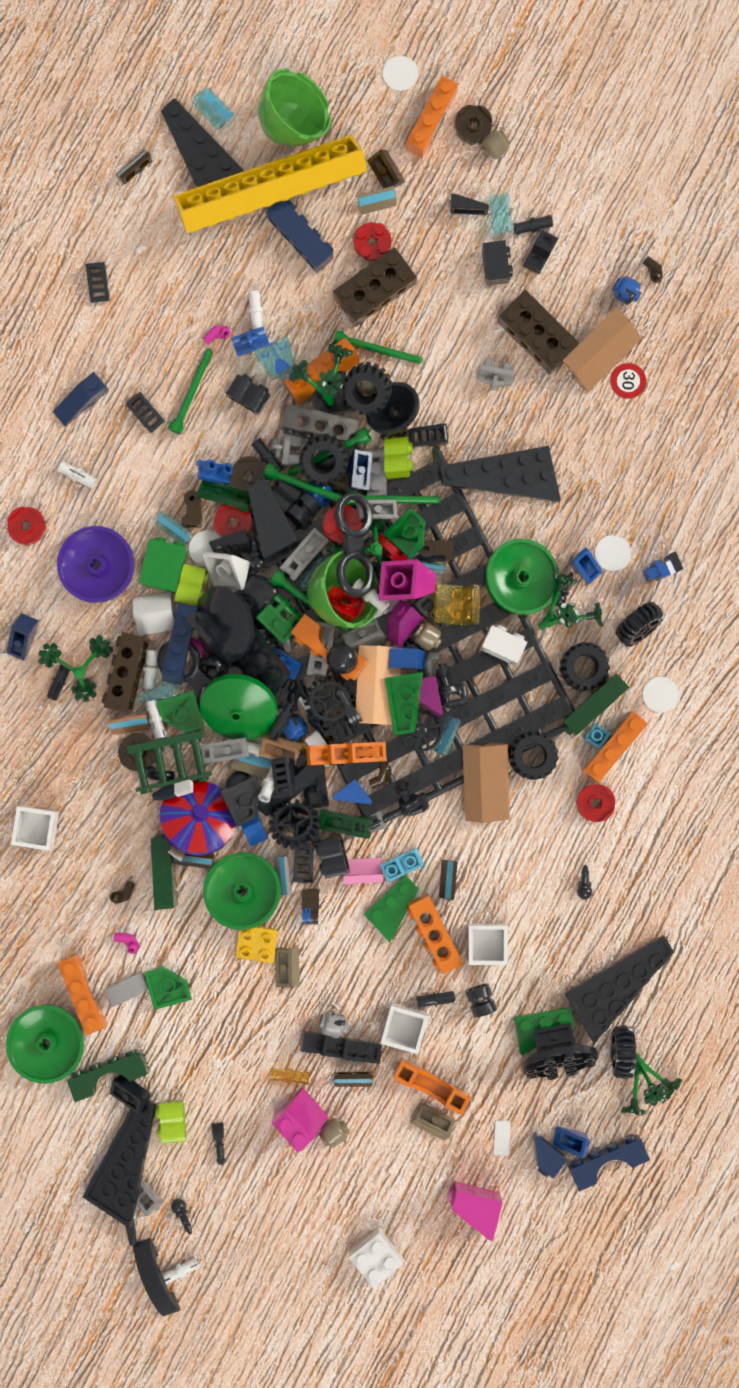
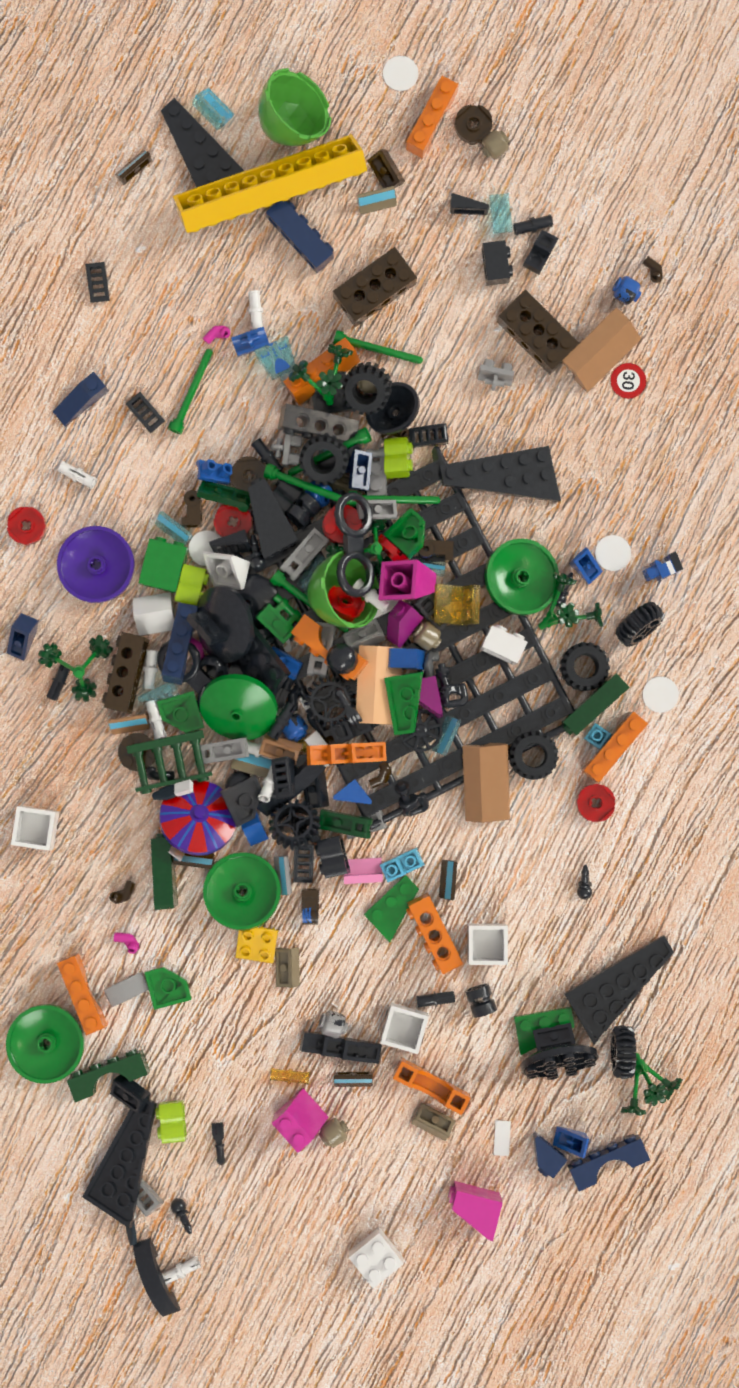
black brick [226,374,271,416] -> none
red plate [353,222,391,262] -> none

